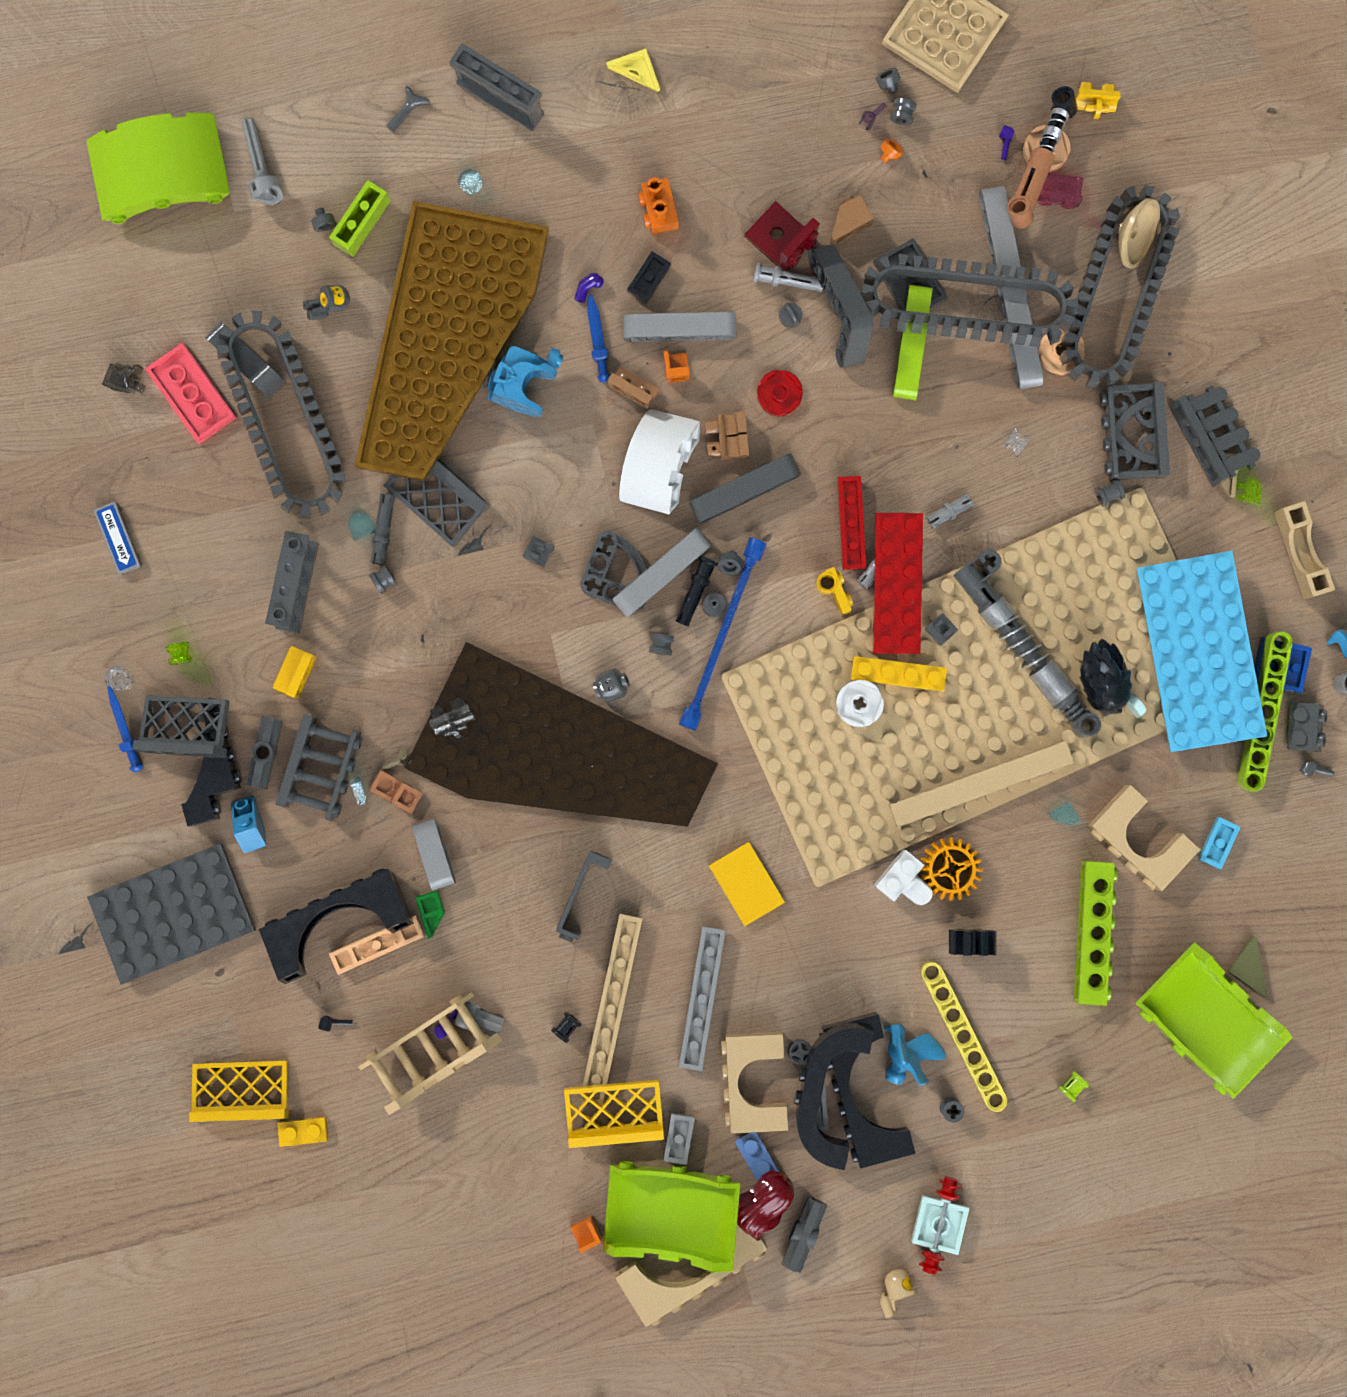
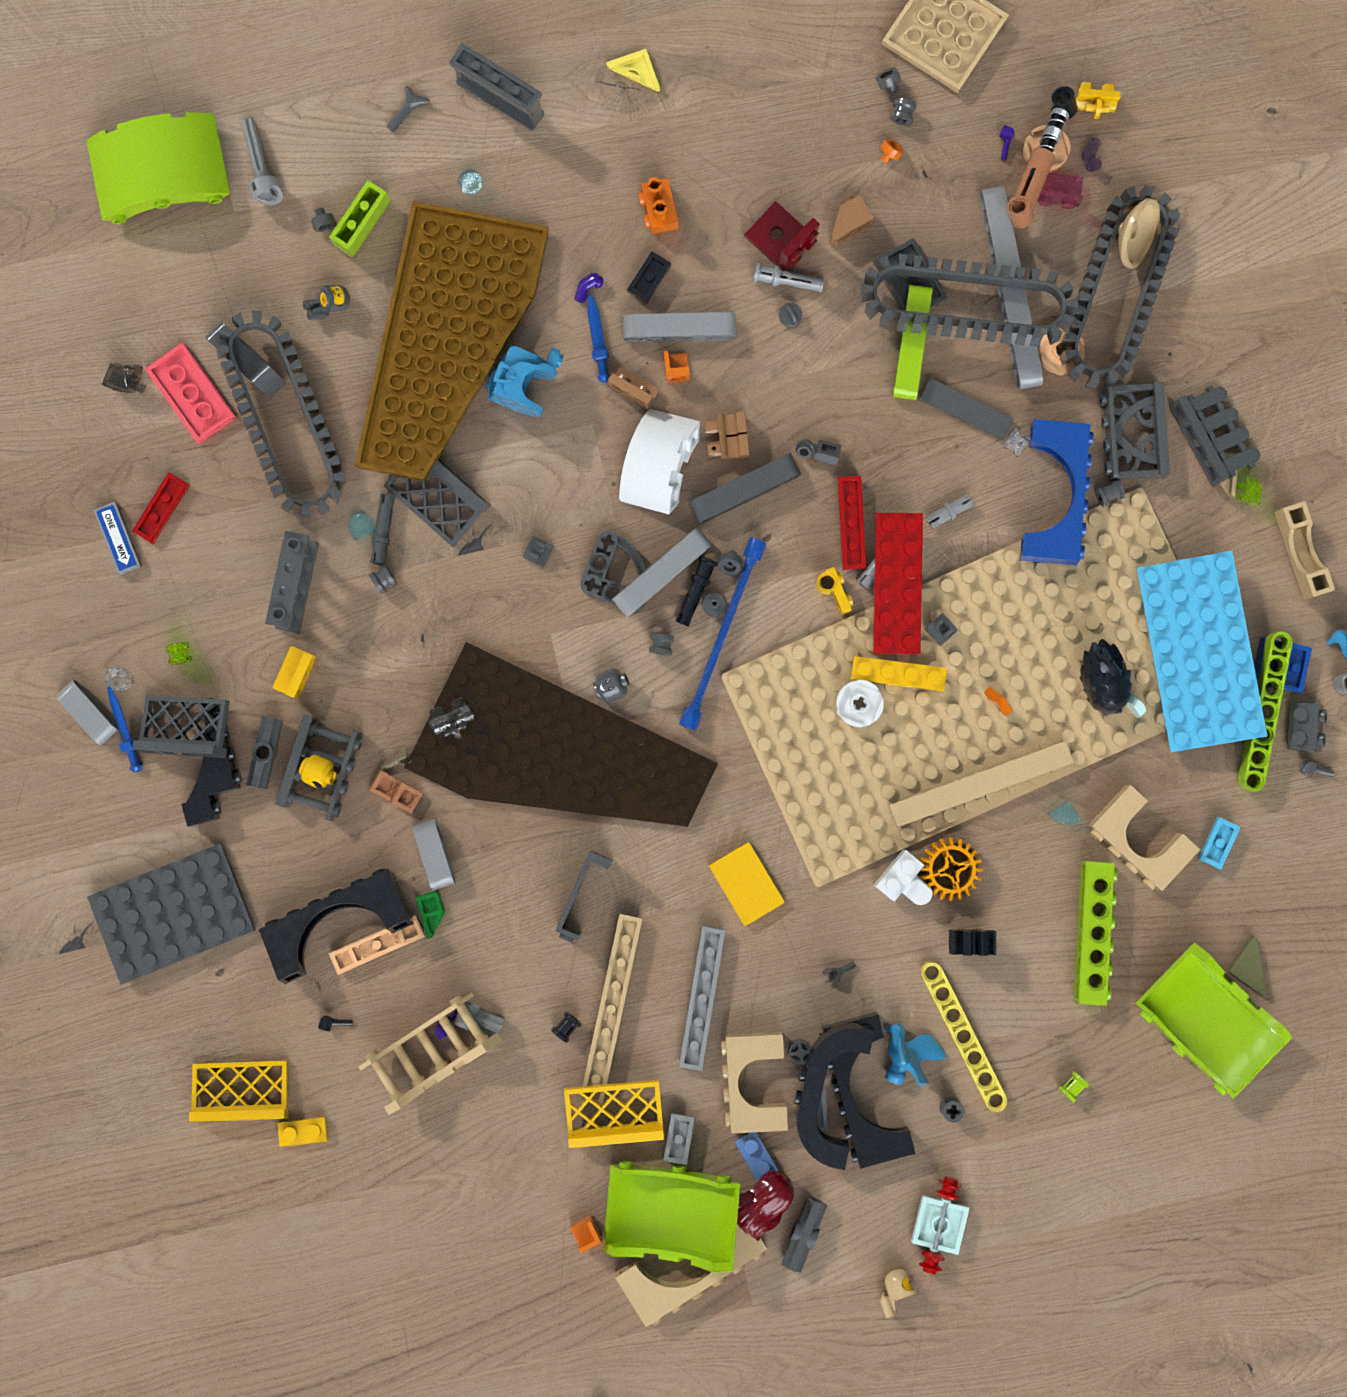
dark azure slope [231,796,267,853] -> none
clear light blue tile [350,778,367,805] -> none
red tile [757,370,803,417] -> none
dark grey beam [808,244,873,368] -> none
clear purple hand [859,102,887,130] -> none
dark grey piece [953,550,1101,738] -> none
none -> light grey beam [56,680,119,745]
none -> red tile [132,472,190,544]
none -> yellow head [299,755,336,789]
none -> dark grey plate [795,439,841,465]
none -> dark grey hand [822,961,856,983]
none -> dark grey tile [919,378,1014,440]
none -> orange tile [984,687,1013,716]
none -> blue arch [1020,419,1093,566]
none -> clear purple arm [1081,137,1102,172]

